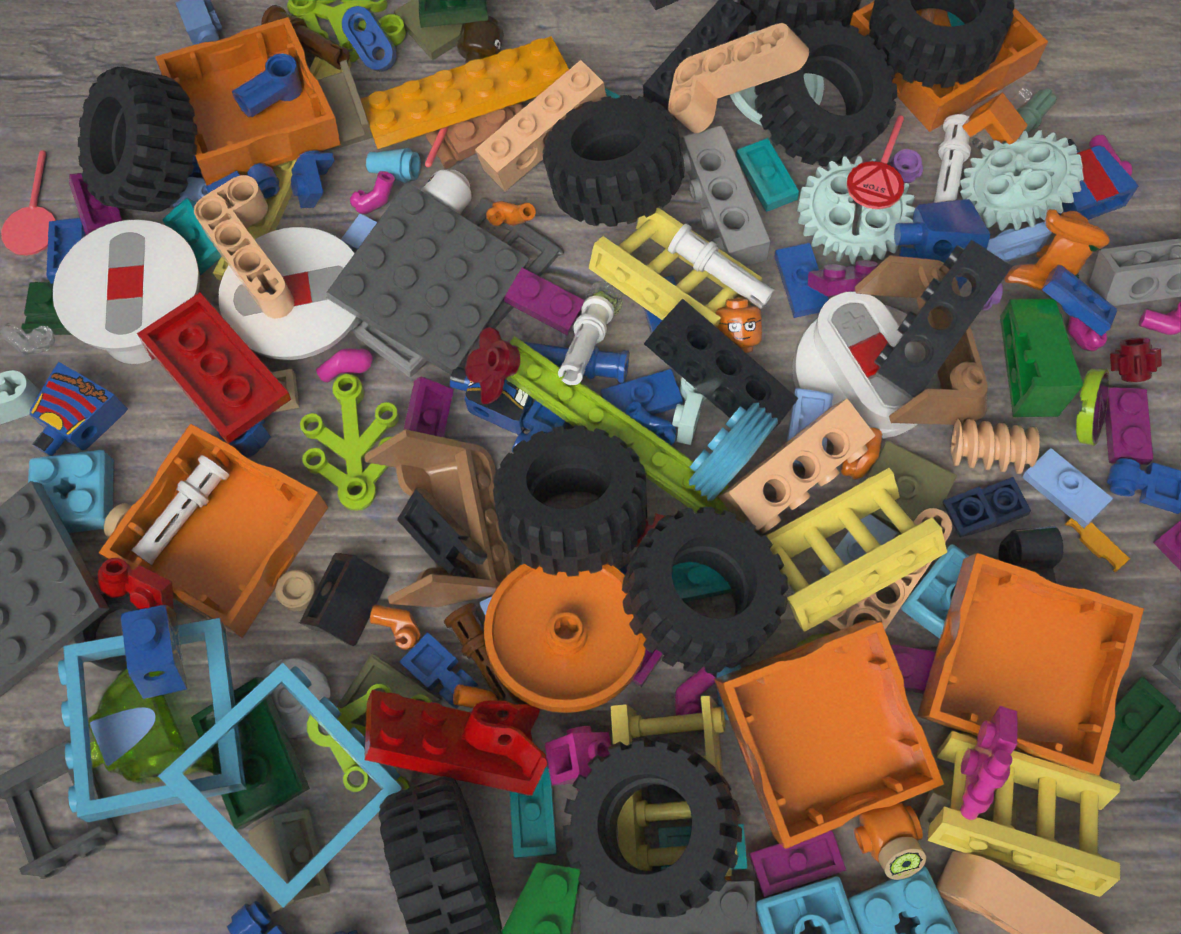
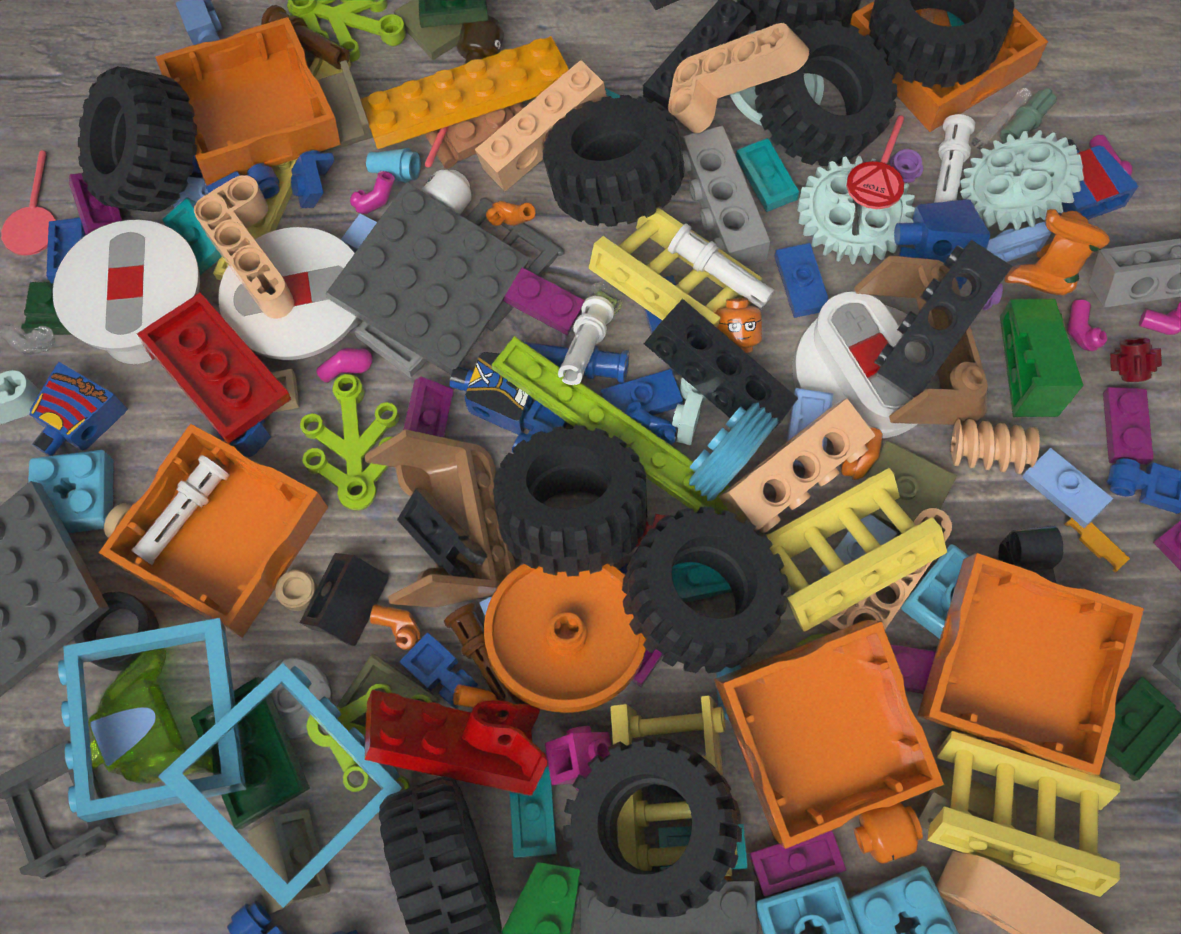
red plate [98,558,174,609] -> none
blue torso [121,605,187,699] -> none
blue piece [232,53,302,117] -> none
blue plate [342,6,396,72] -> none
dark red plate [465,327,520,404] -> none
dark pink arm [675,666,715,716] -> none
magenta plate [808,260,878,296] -> none
tan tile [878,837,926,880] -> none
dark blue slope [942,477,1031,537] -> none
dark pink plate [960,706,1017,820] -> none
orange panel [962,92,1028,145] -> none
blue plate [1042,265,1117,336] -> none
lime tile [1076,368,1110,446] -> none

